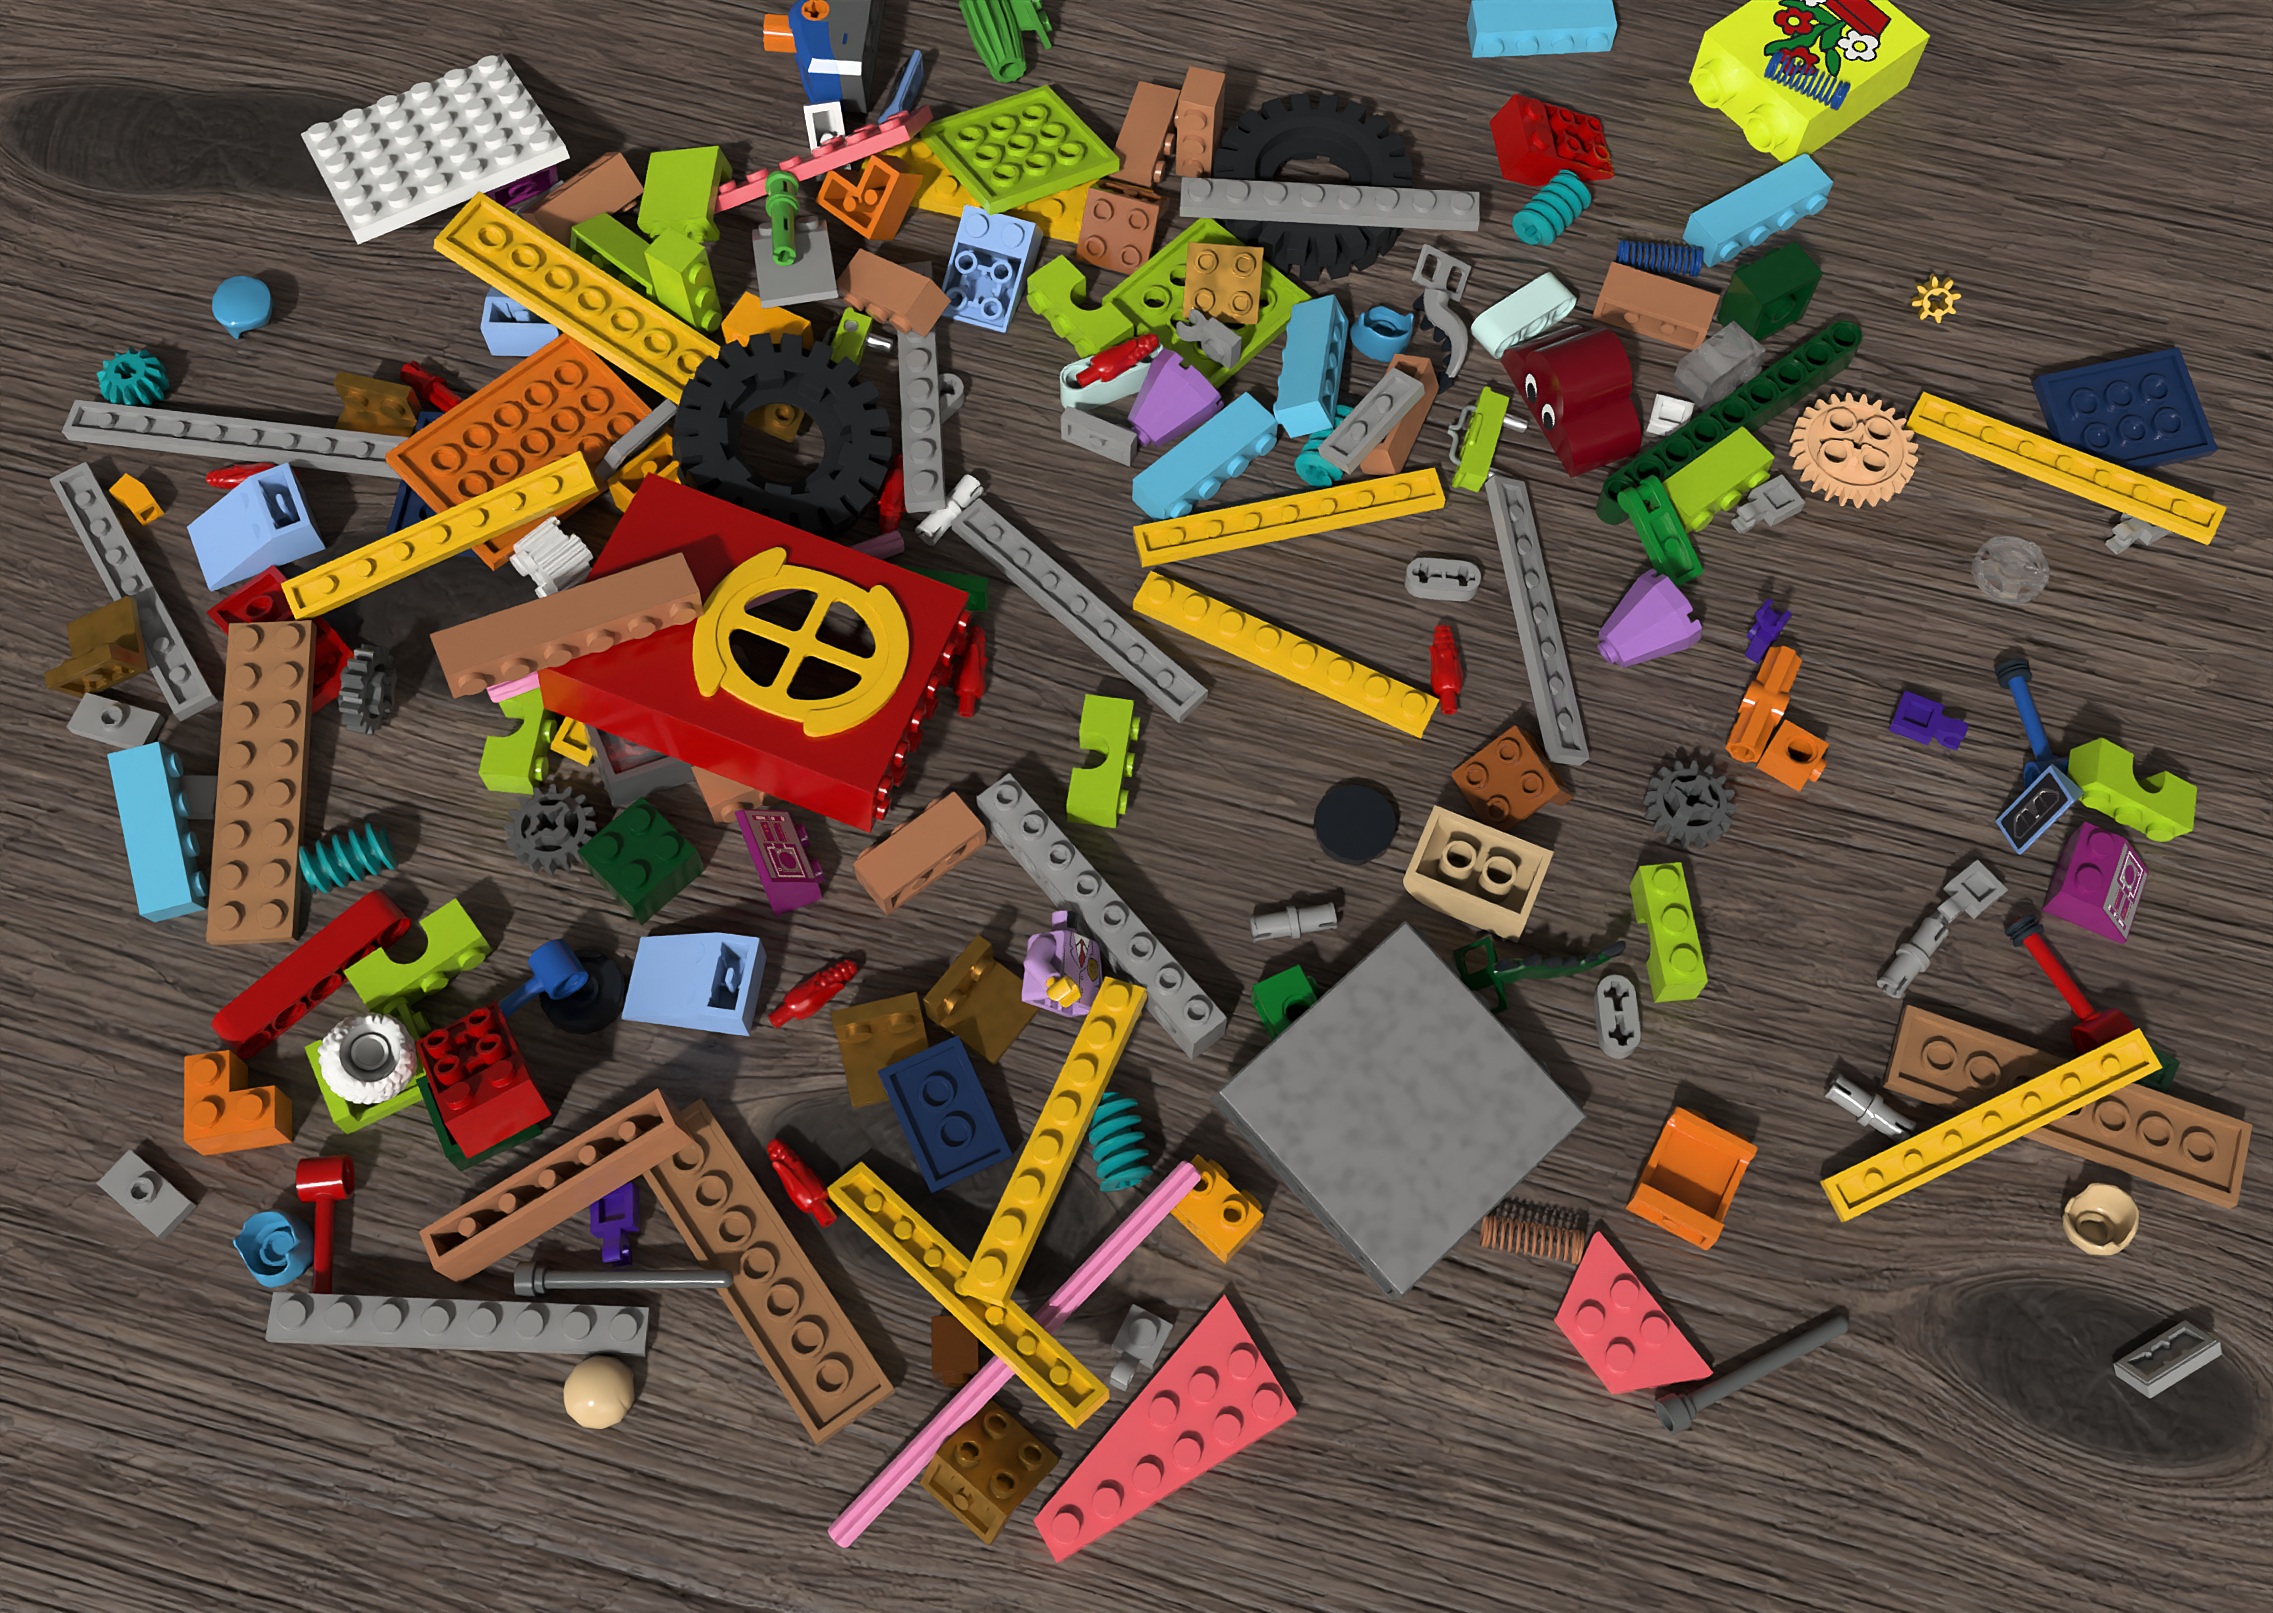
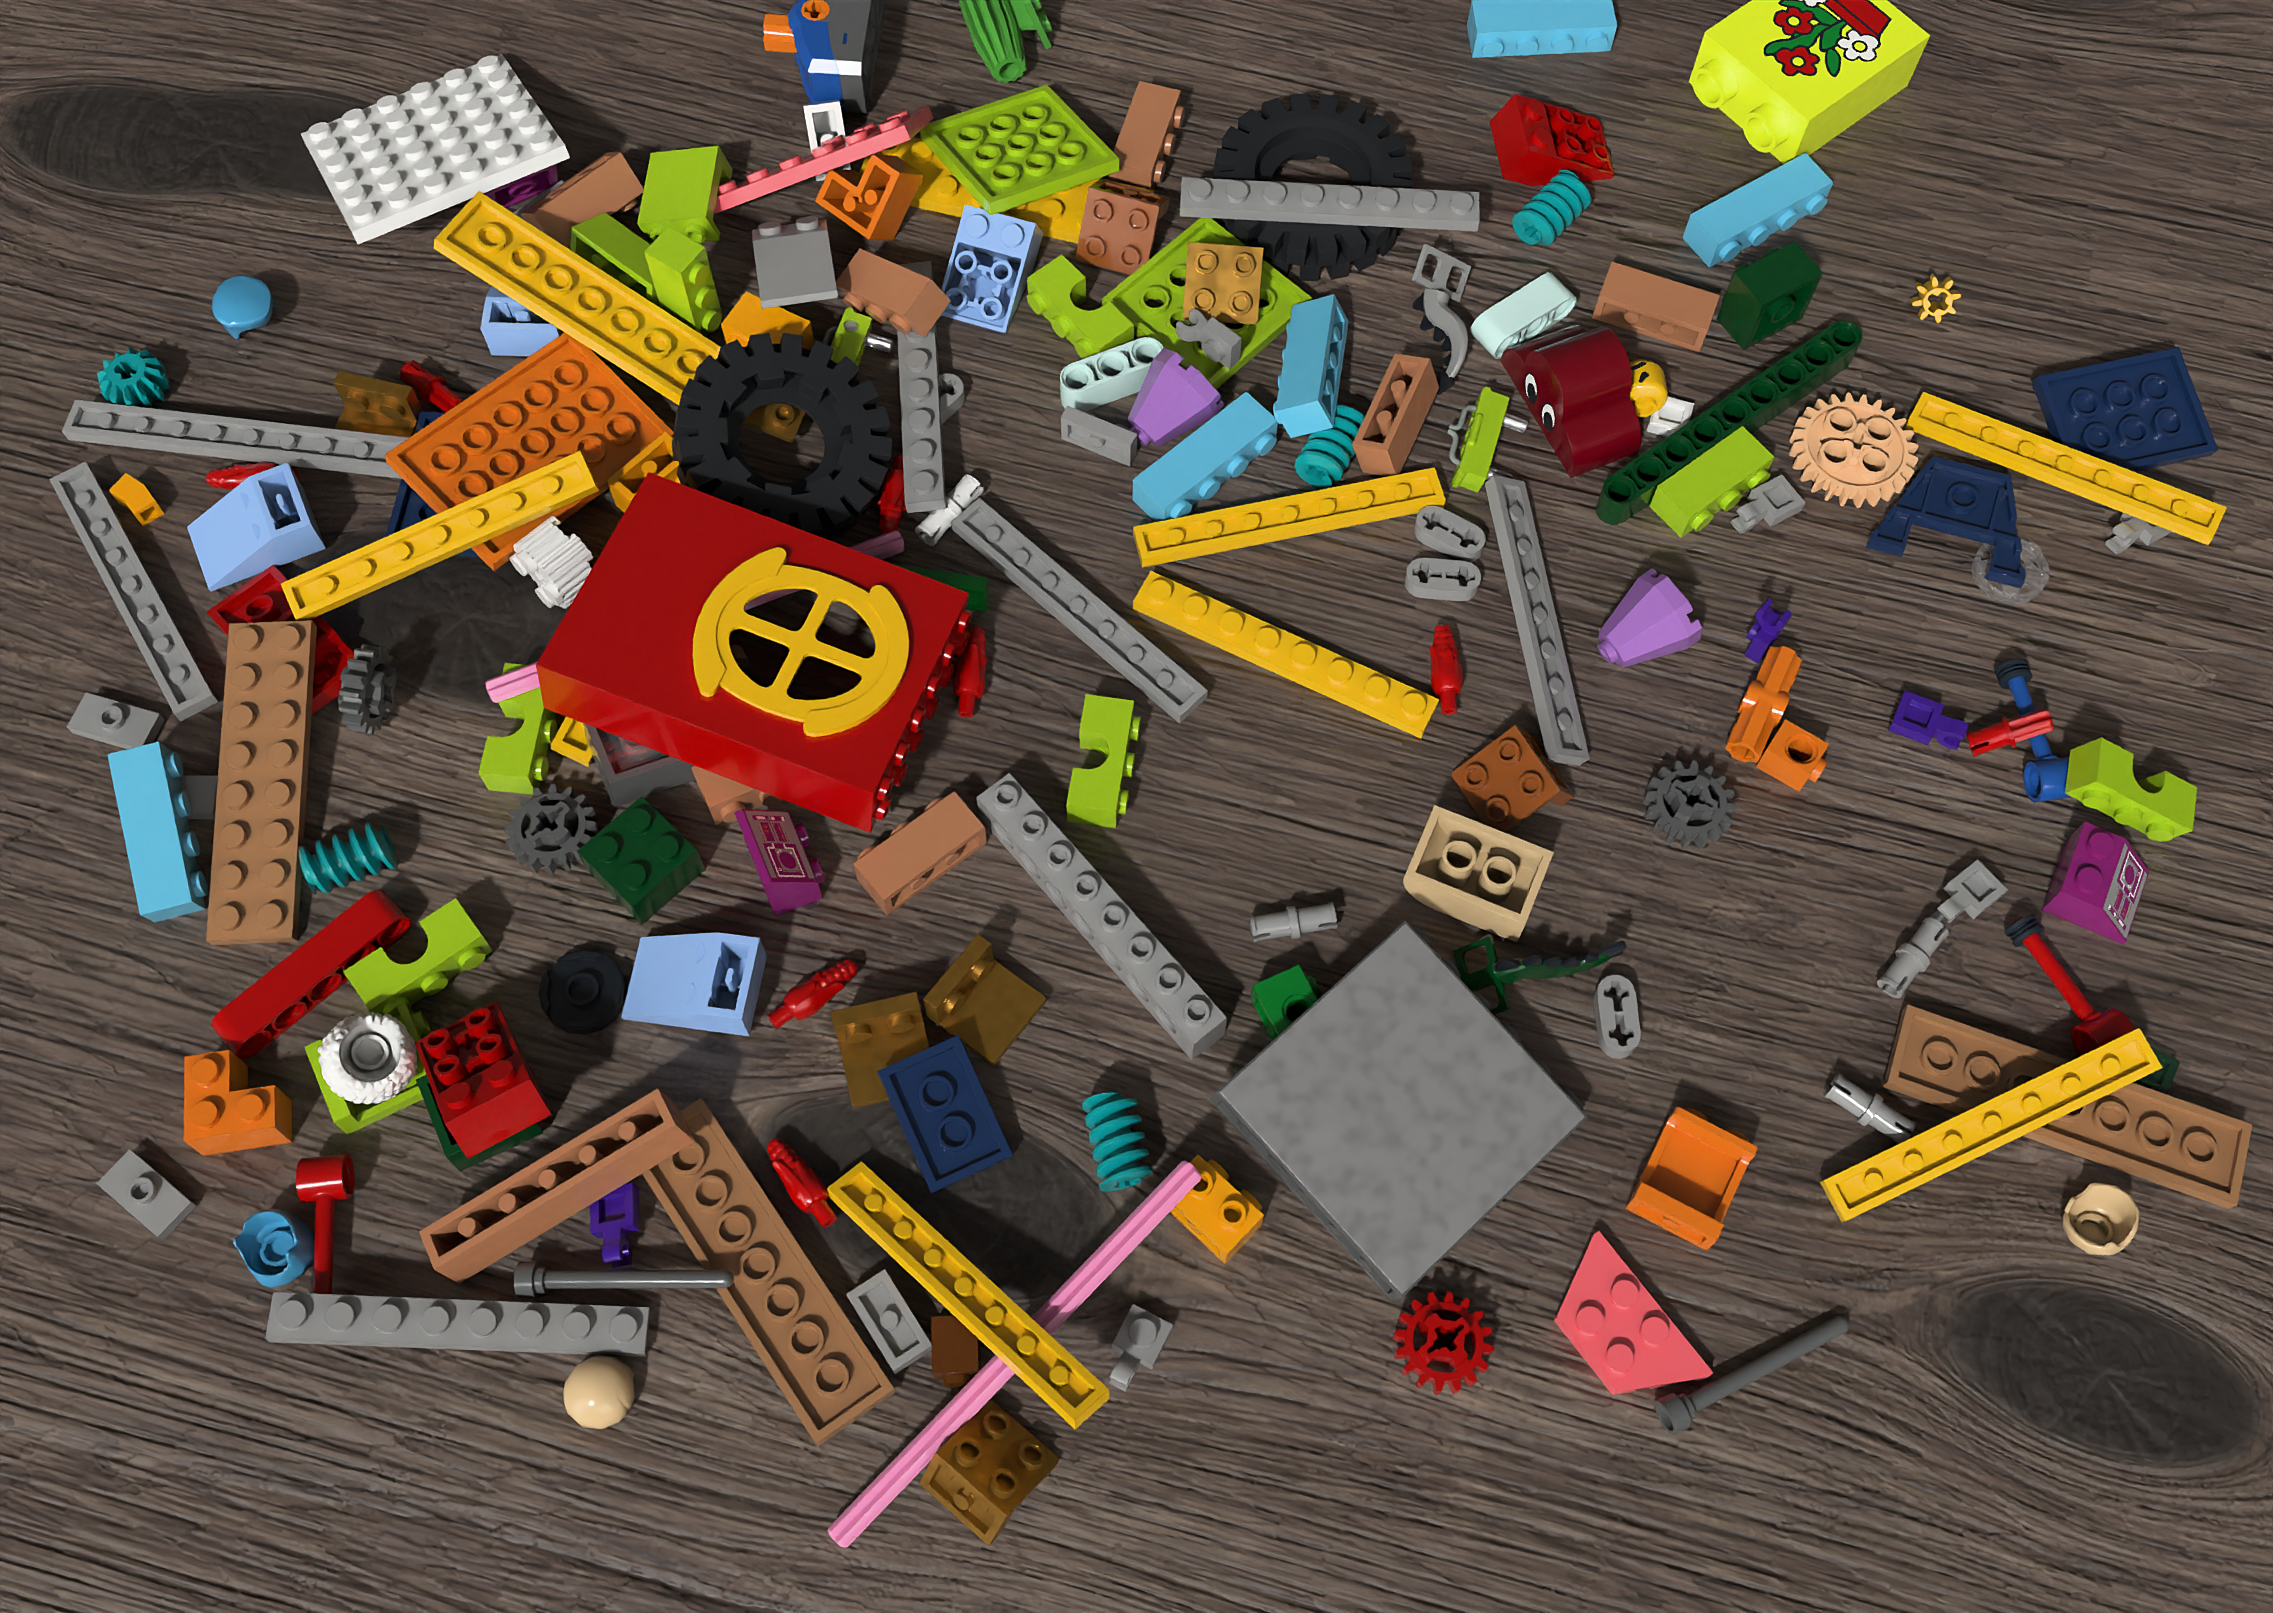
pearl gold bracket [44,596,148,698] -> none
nougat brick [429,552,704,699] -> none
blue piece [498,939,589,1018] -> none
light grey tile [594,398,678,481] -> none
bright green pin [765,170,799,266] -> none
medium blue slope [878,50,924,124] -> none
yellow plate [960,976,1148,1308] -> none
lavender torso [1022,911,1142,1020] -> none
coral wing [1033,1294,1298,1564] -> none
red piece [1076,333,1159,388] -> none
nougat brick [1176,66,1226,179] -> none
black tile [1313,784,1397,866] -> none
light grey plate [1318,367,1425,474] -> none
dark azure hair [1350,306,1413,362] -> none
nougat piece [1480,1213,1585,1265] -> none
blue piece [1616,239,1703,277] -> none
green plate [1617,475,1704,587] -> none
lime arch [1629,862,1708,1003] -> none
clear brick [1672,321,1766,412] -> none
blue piece [1764,50,1851,111] -> none
slope [1996,764,2085,855] -> none
light grey plate [2114,1320,2222,1399] -> none
none -> light grey plate [846,1269,932,1374]
none -> red gear [1392,1292,1494,1395]
none -> light grey beam [1414,506,1486,563]
none -> yellow head [1629,359,1668,417]
none -> dark blue wing [1866,456,2026,588]
none -> red axle [1965,708,2053,757]

